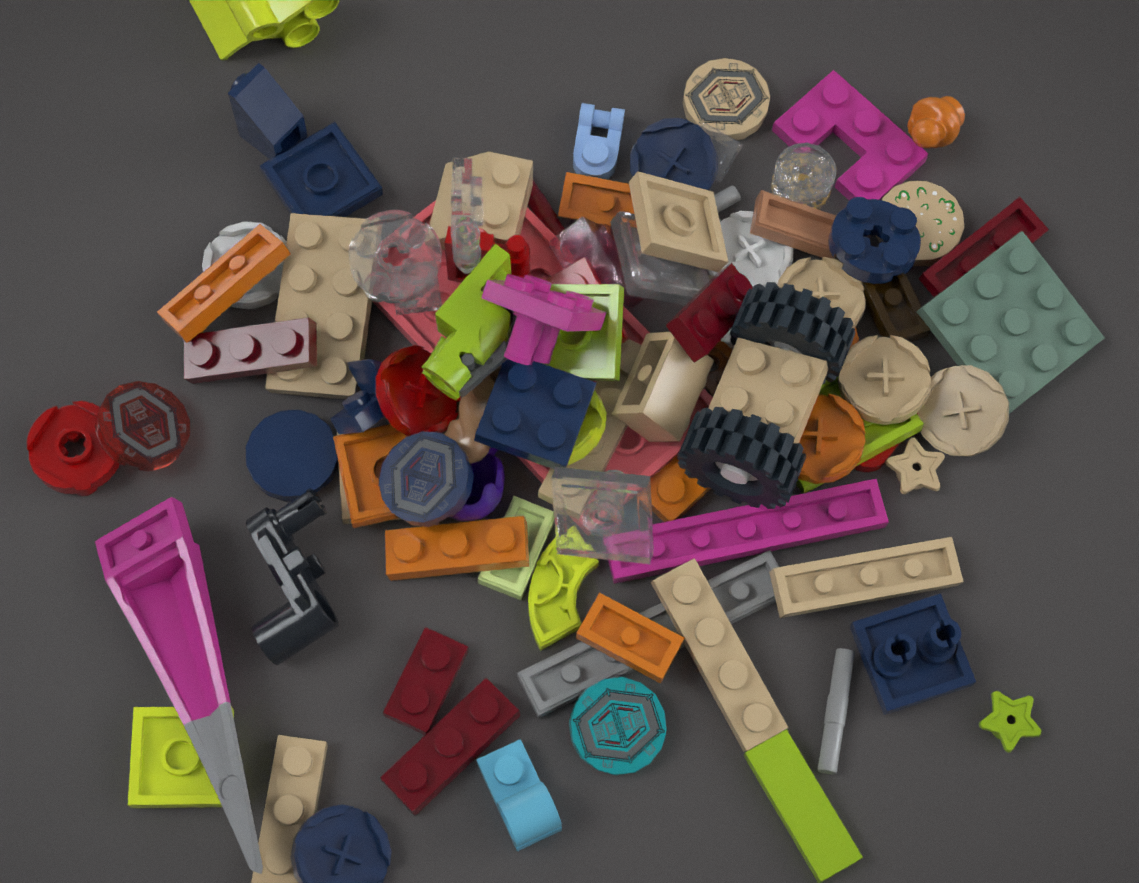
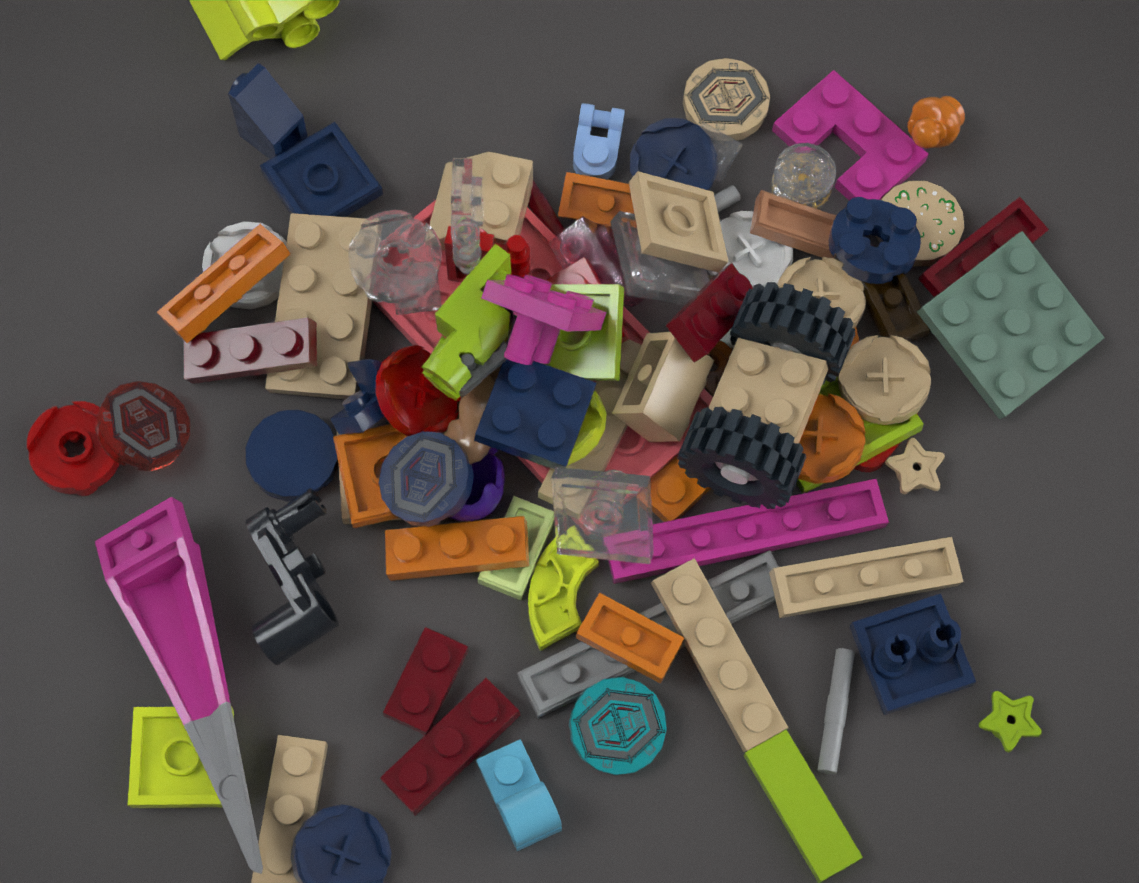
tan tile [918,365,1009,457] -> none

